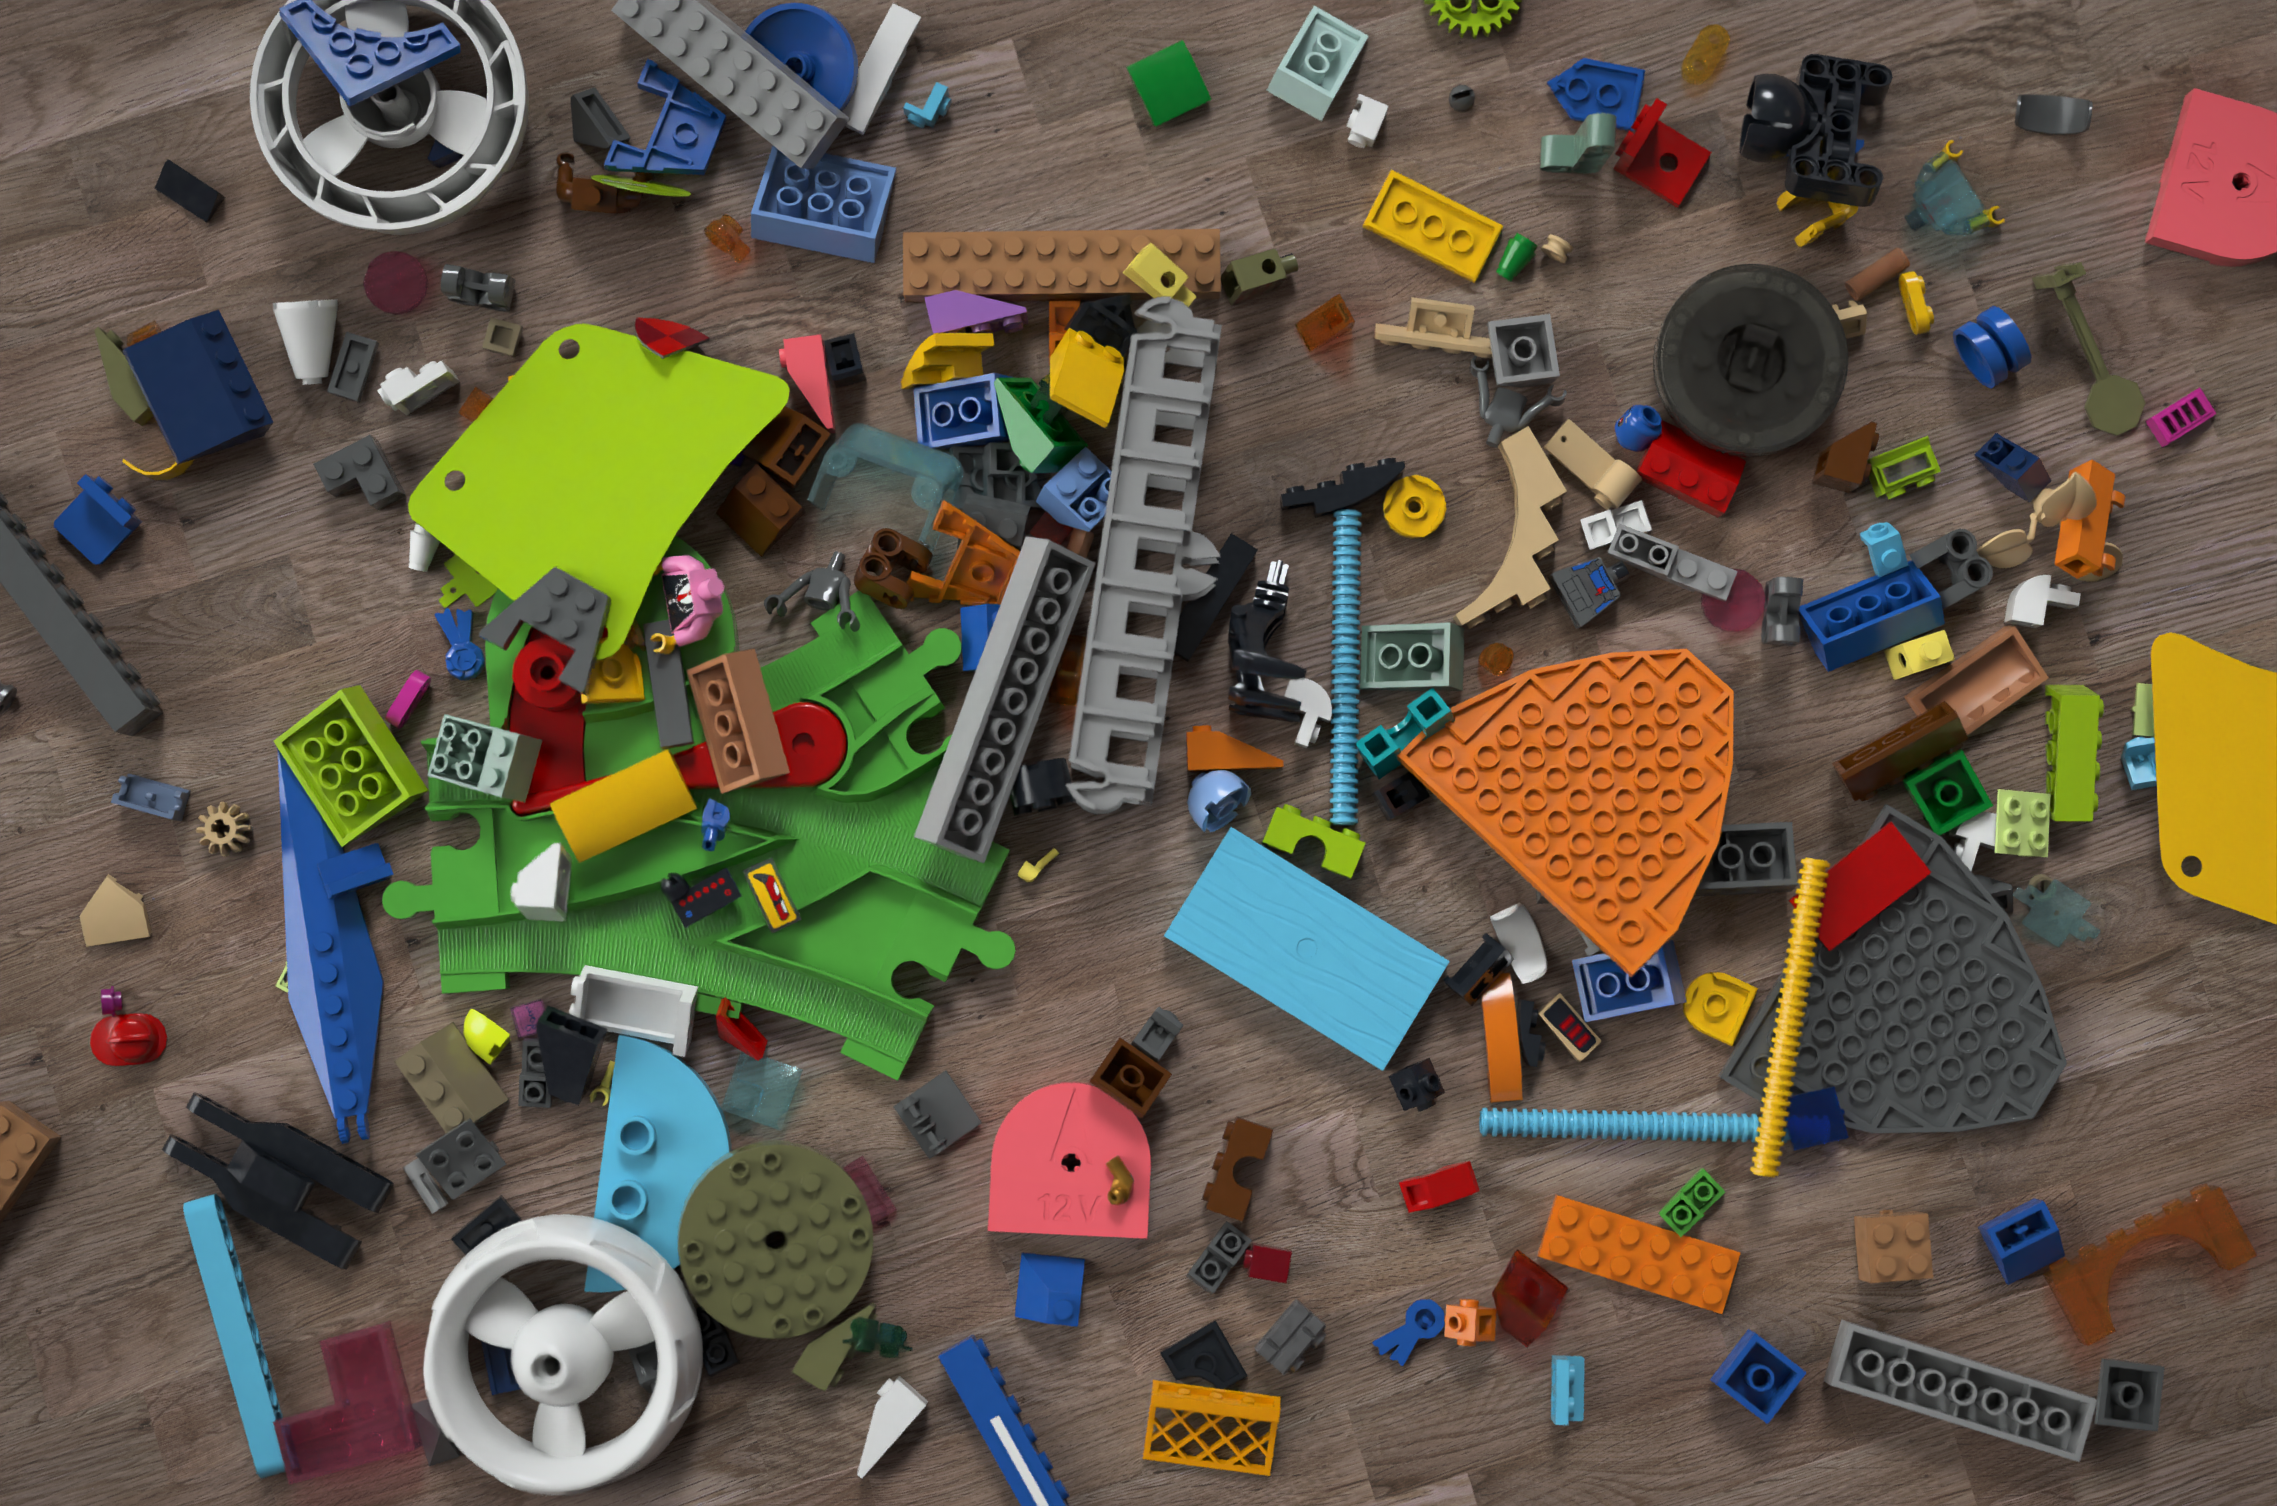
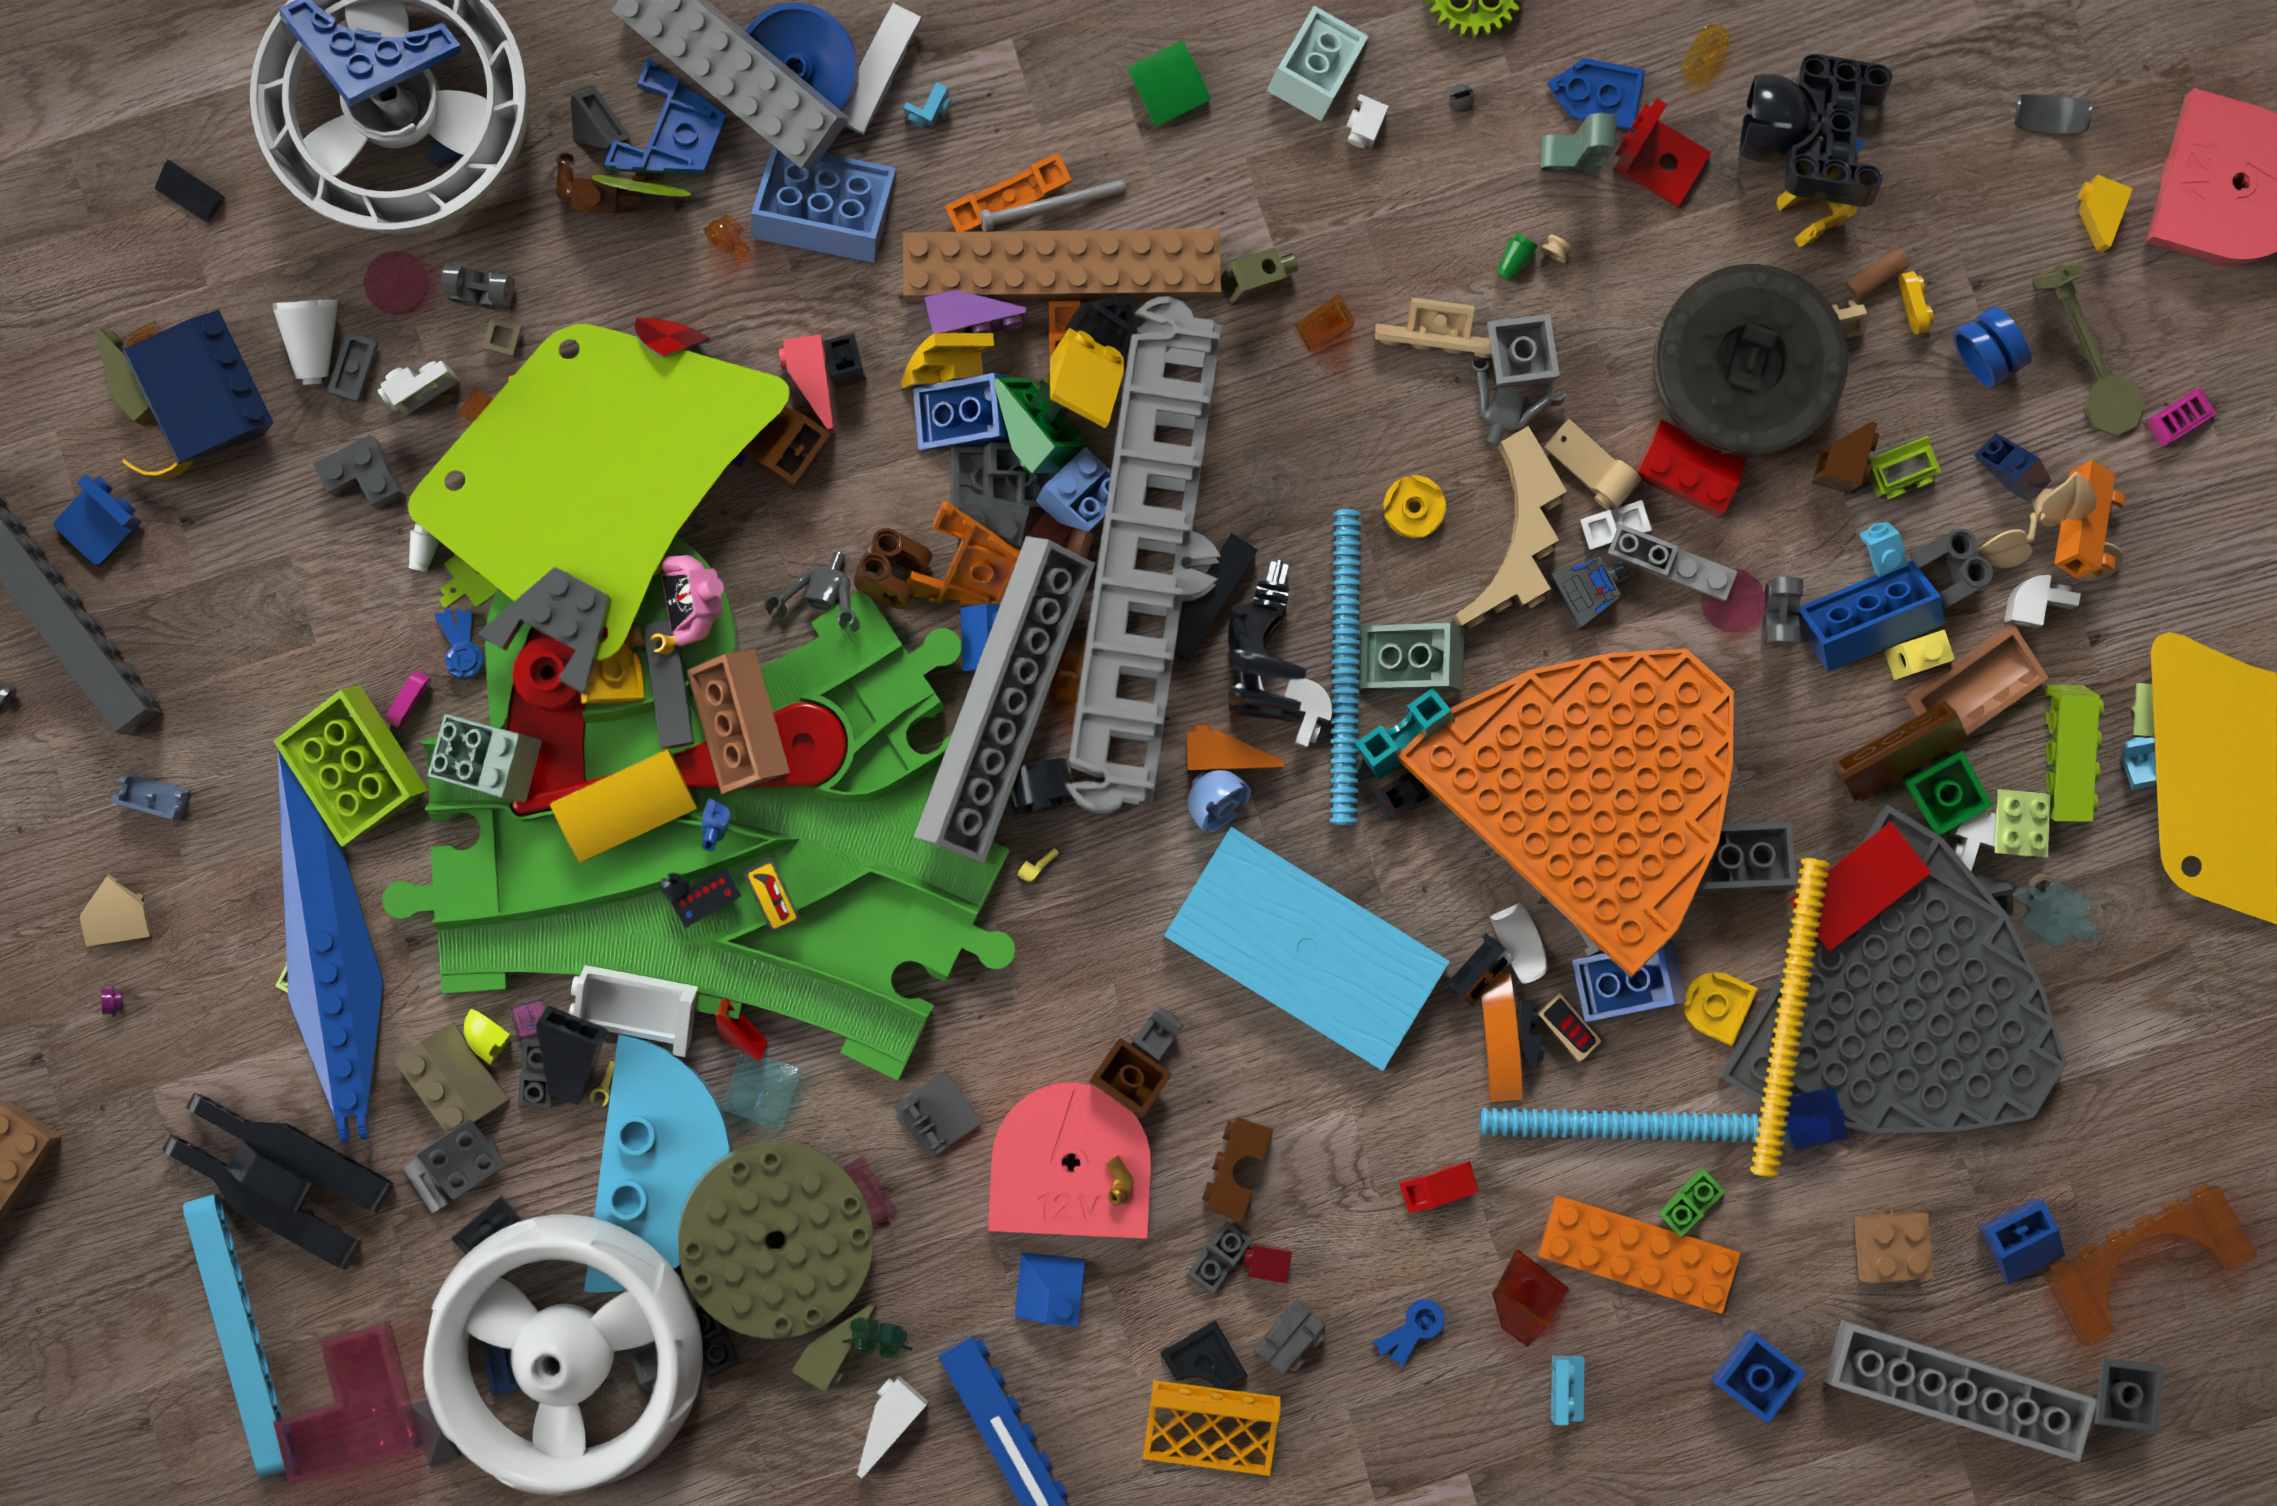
red piece [90,1013,167,1066] -> none
tan gear [196,802,253,856] -> none
blue panel [317,843,394,899] -> none
white slope [511,843,572,921] -> none
reddish brown slope [716,464,805,557] -> none
clear light blue windscreen [807,423,963,551] -> none
light yellow torso [1123,243,1196,307] -> none
lime arch [1262,804,1366,879] -> none
black slope [1280,458,1405,518] -> none
yellow tile [1362,169,1503,283] -> none
black brick [1388,1058,1445,1112] -> none
orange brick [1444,1299,1497,1346] -> none
clear orange tile [1478,642,1514,676] -> none
blue head [1615,405,1662,452] -> none
clear light blue torso [1904,140,2005,236] -> none
none -> orange slope [945,152,1072,232]
none -> light grey bar [979,180,1127,232]
none -> yellow slope [2078,175,2133,253]

